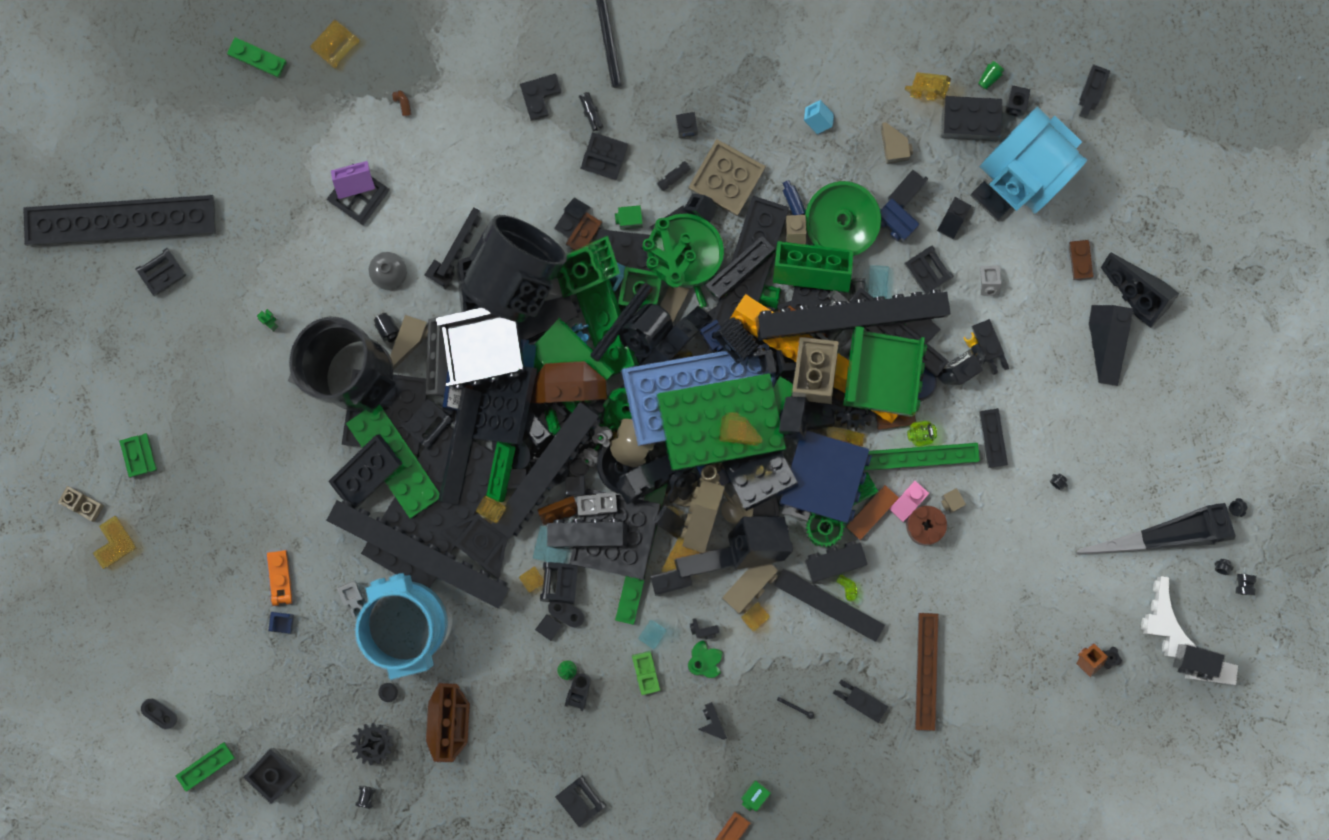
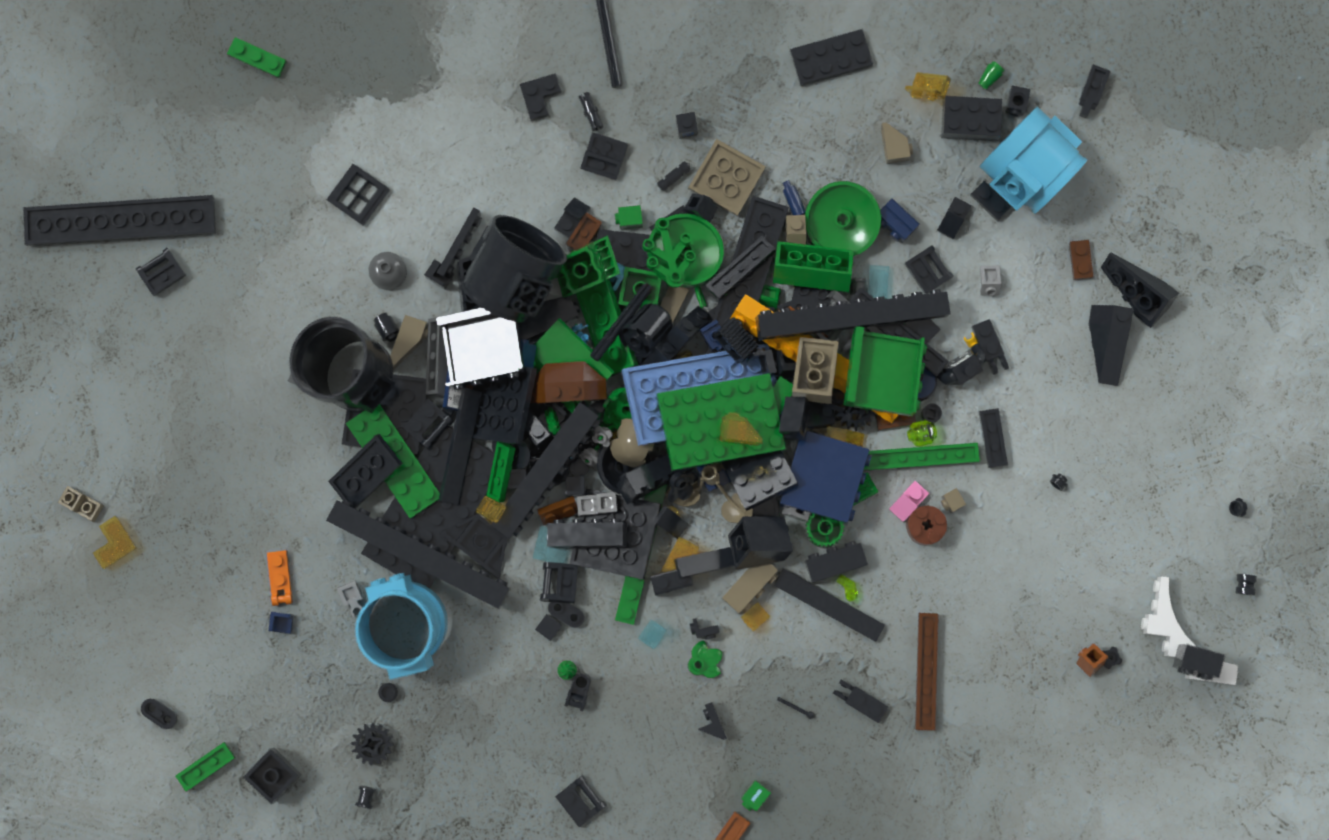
green plate [119,433,157,478] -> none
green plate [257,309,279,332] -> none
clear yellow plate [310,19,360,69] -> none
medium lavender panel [331,161,375,199] -> none
reddish brown arm [392,90,412,116] -> none
reddish brown wedge [426,683,470,762] -> none
clear yellow plate [519,566,544,593] -> none
bright green slope [632,651,660,695] -> none
dark tan brick [681,480,725,553] -> none
medium azure panel [804,100,834,134] -> none
dark orange tile [846,485,899,540] -> none
black panel [888,169,929,209] -> none
black plate [1076,503,1236,555] -> none
black plate [1215,559,1234,575] -> none
none -> black plate [790,29,873,86]
none -> black wheel [921,403,942,424]

